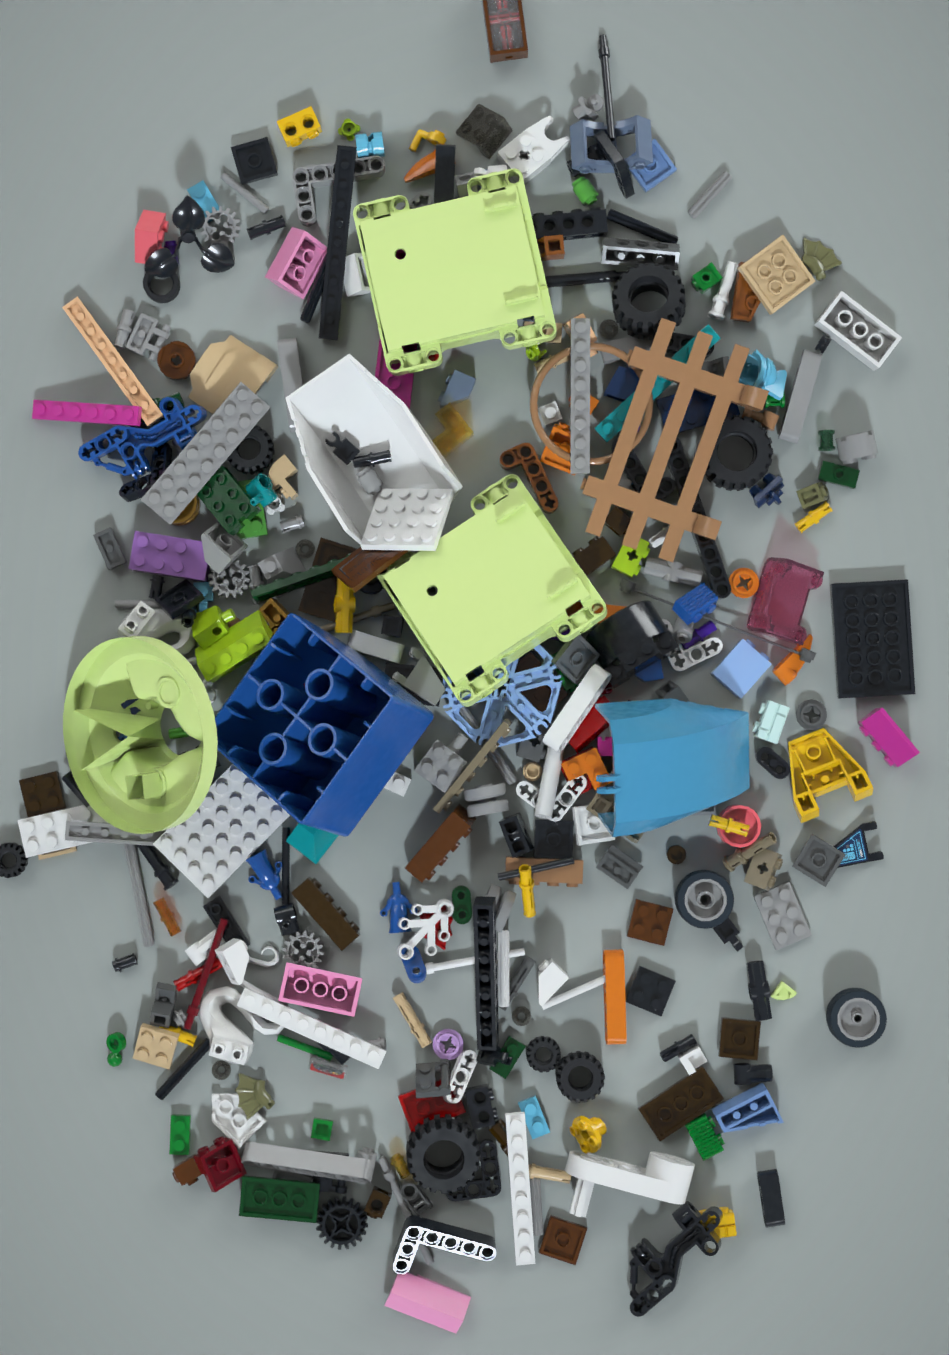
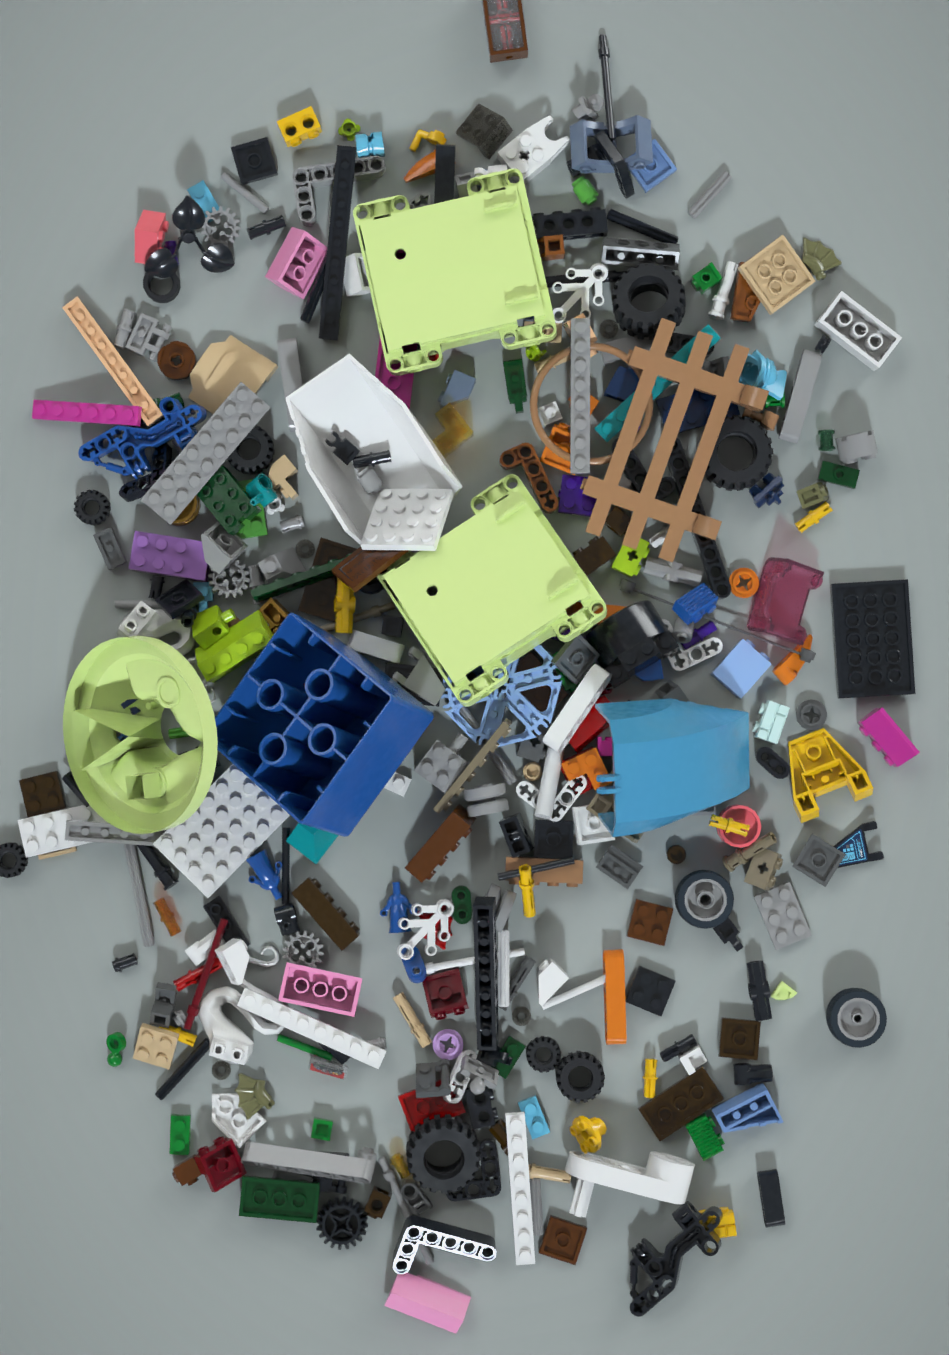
none -> black tyre [74,490,111,526]
none -> dark red plate [422,968,469,1020]
none -> light grey plate [460,1055,499,1094]
none -> dark green hinge [503,359,527,414]
none -> white plant [552,263,608,323]
none -> dark purple plate [558,474,599,517]
none -> yellow axle [642,1059,658,1098]

